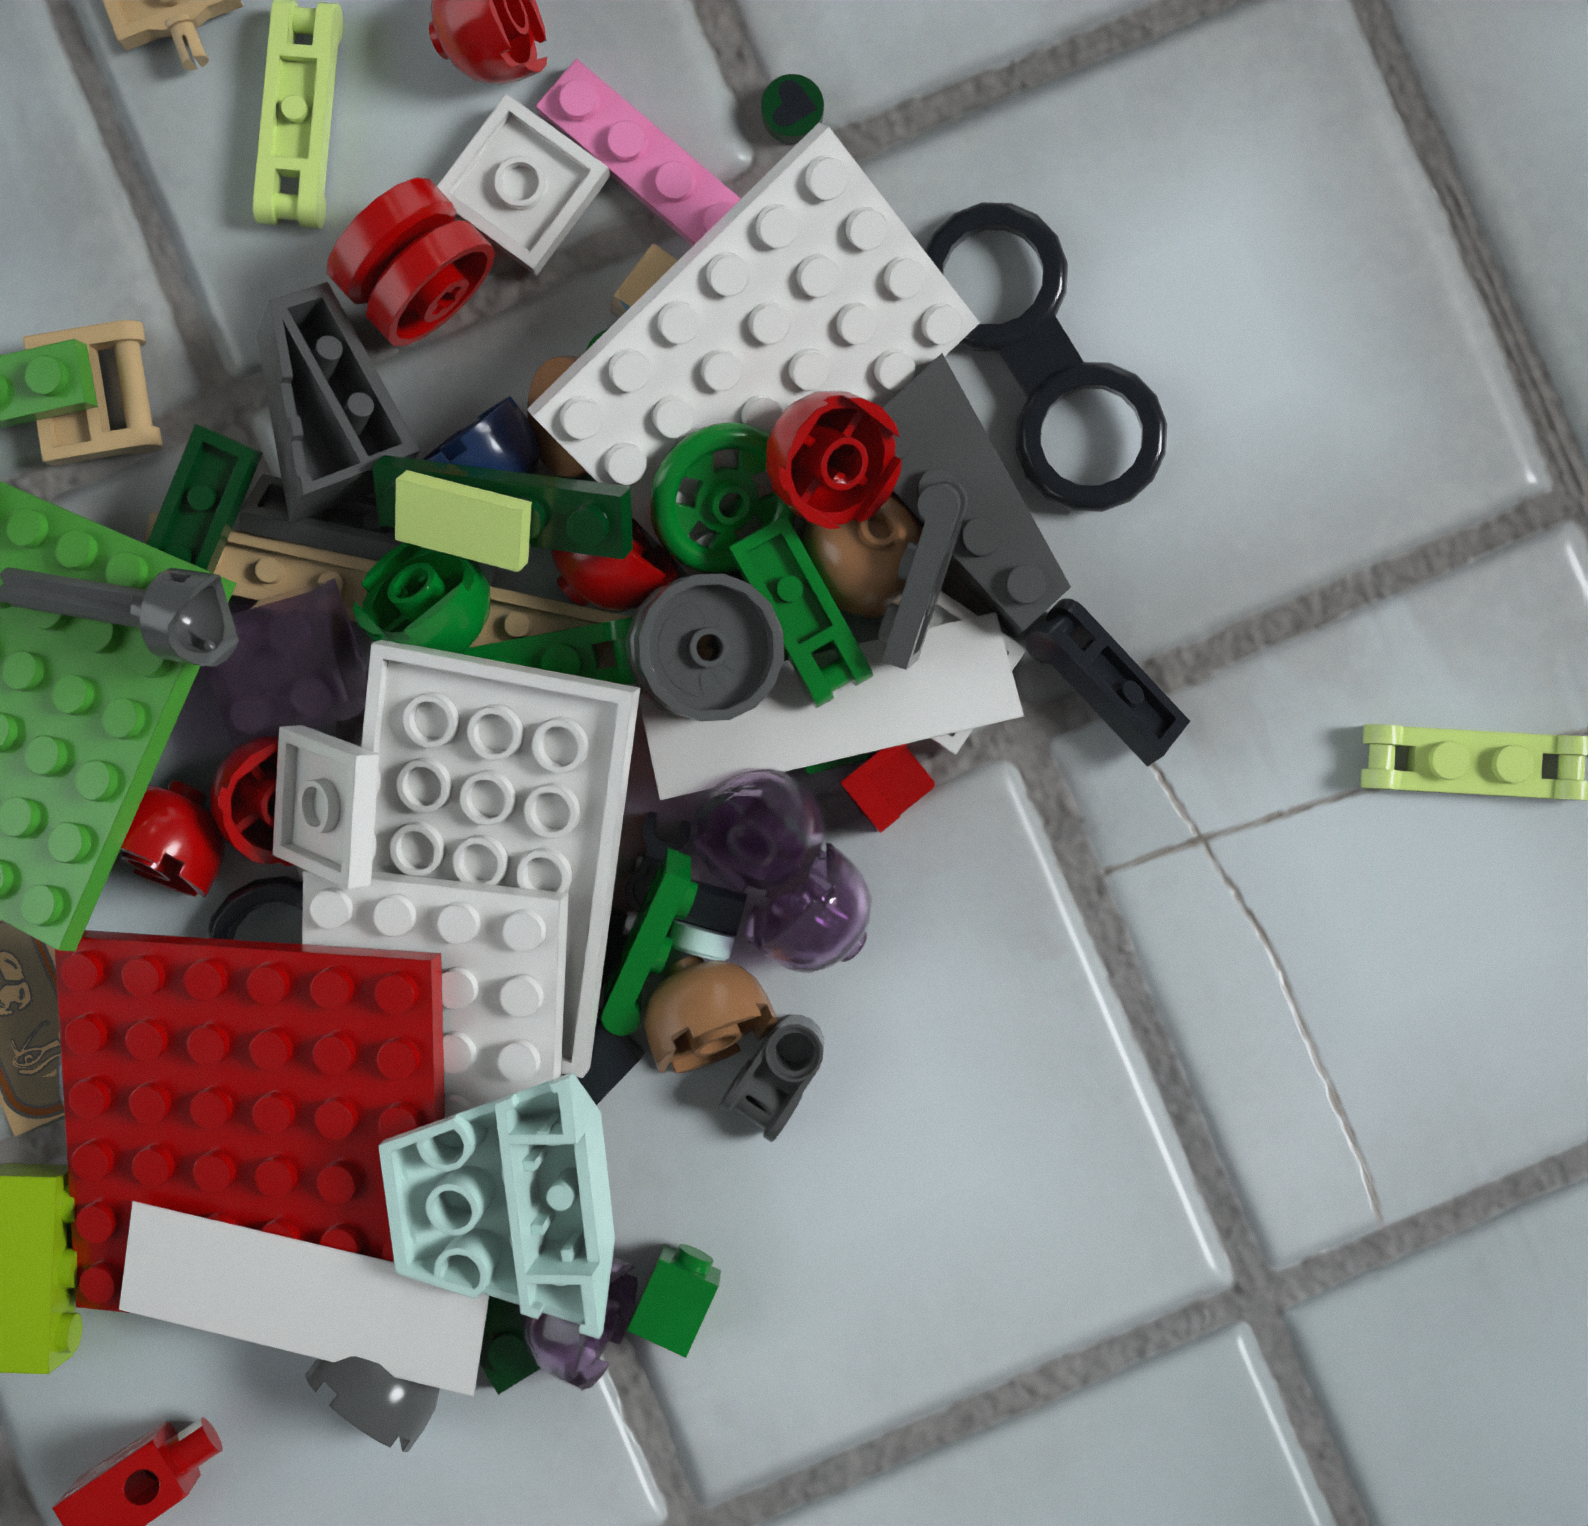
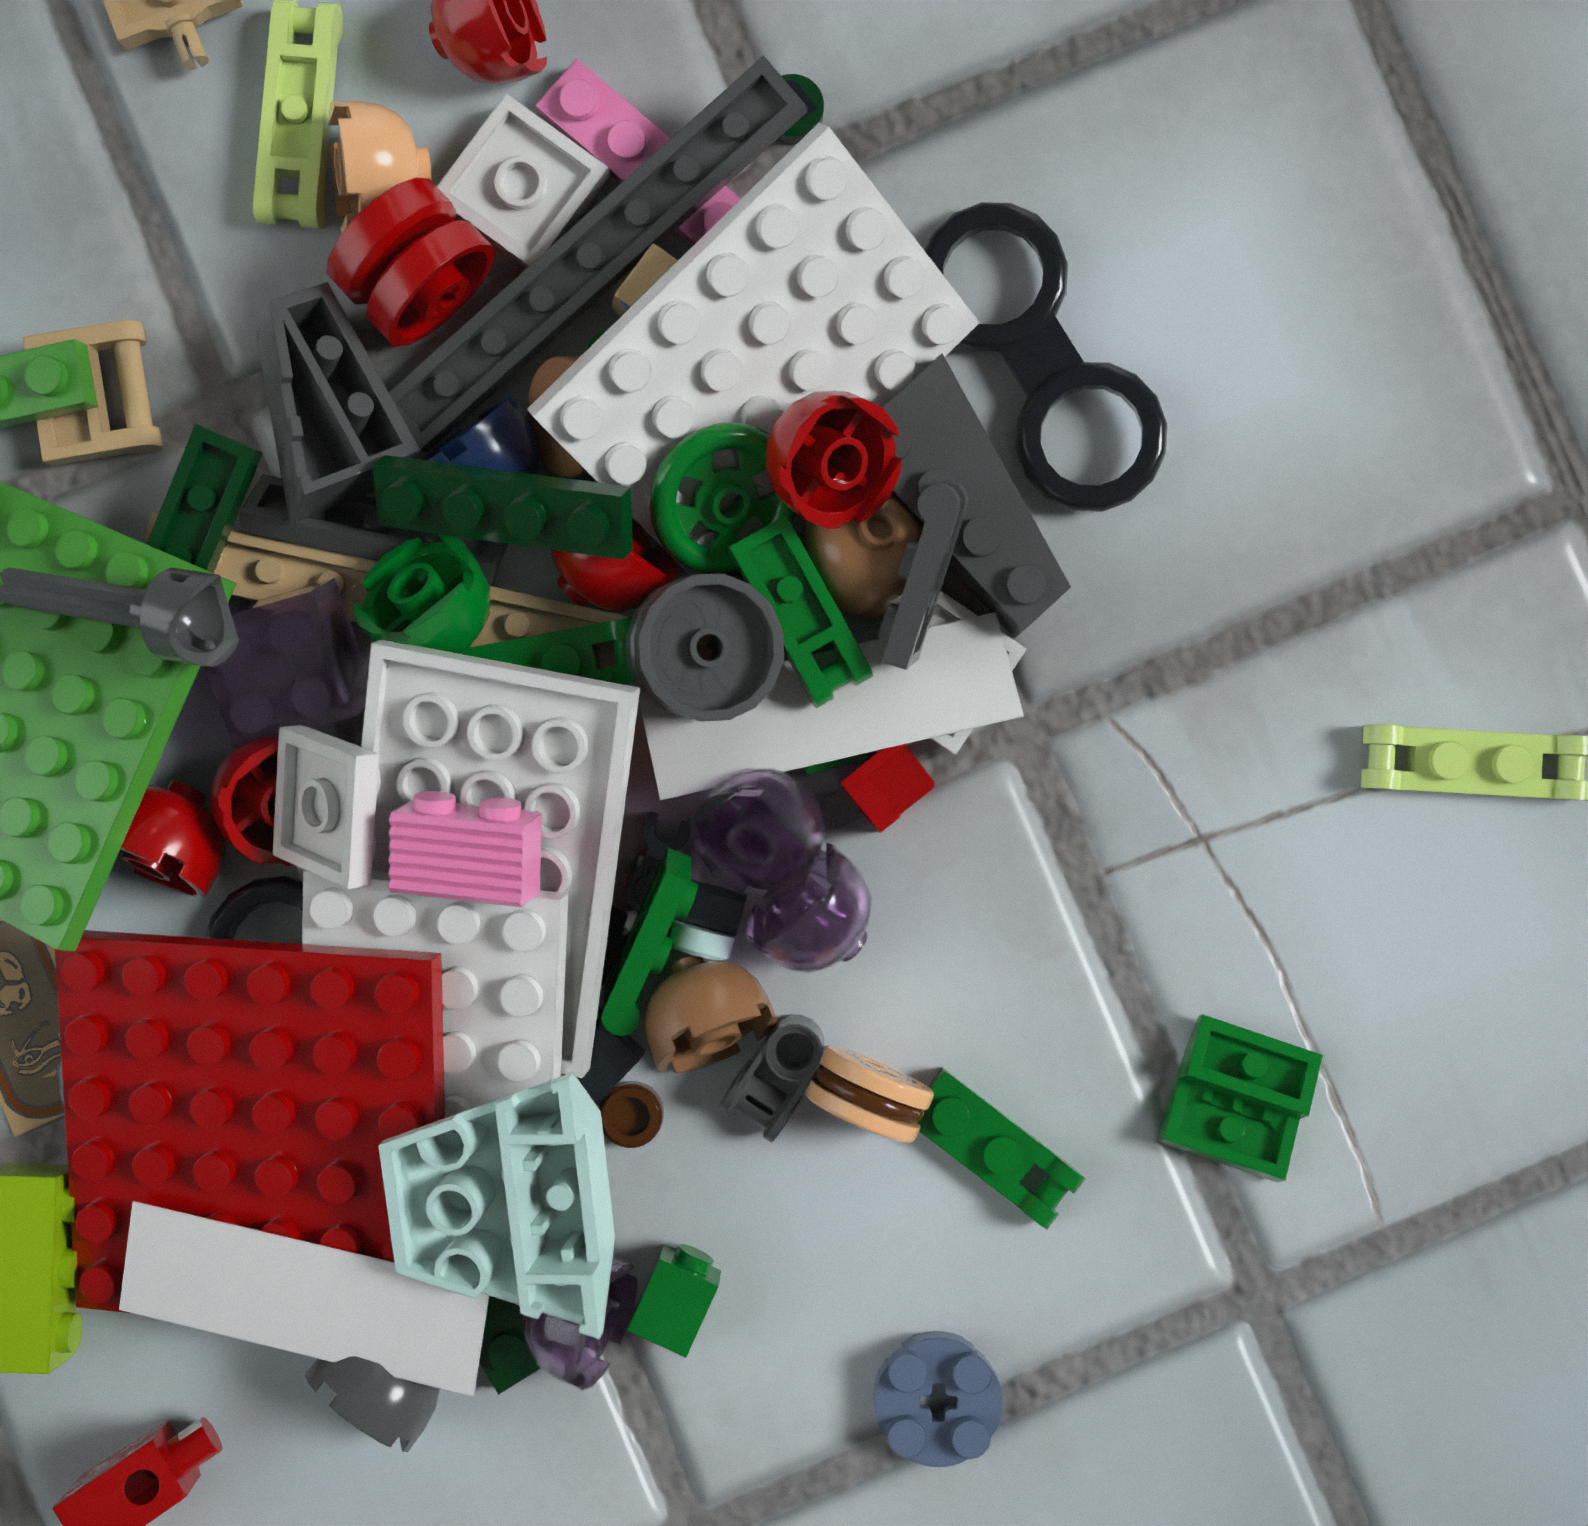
yellowish green tile [395,470,532,572] -> none
black plate [1025,598,1190,767] -> none
none -> light nougat cylinder [328,101,431,233]
none -> bright pink brick [388,791,542,907]
none -> dark grey plate [389,55,807,452]
none -> reddish brown tile [600,1081,664,1148]
none -> light nougat head [805,1045,934,1143]
none -> sand blue plate [873,1331,1003,1467]
none -> green plate [916,1067,1086,1229]
none -> green slope [1157,1014,1323,1182]

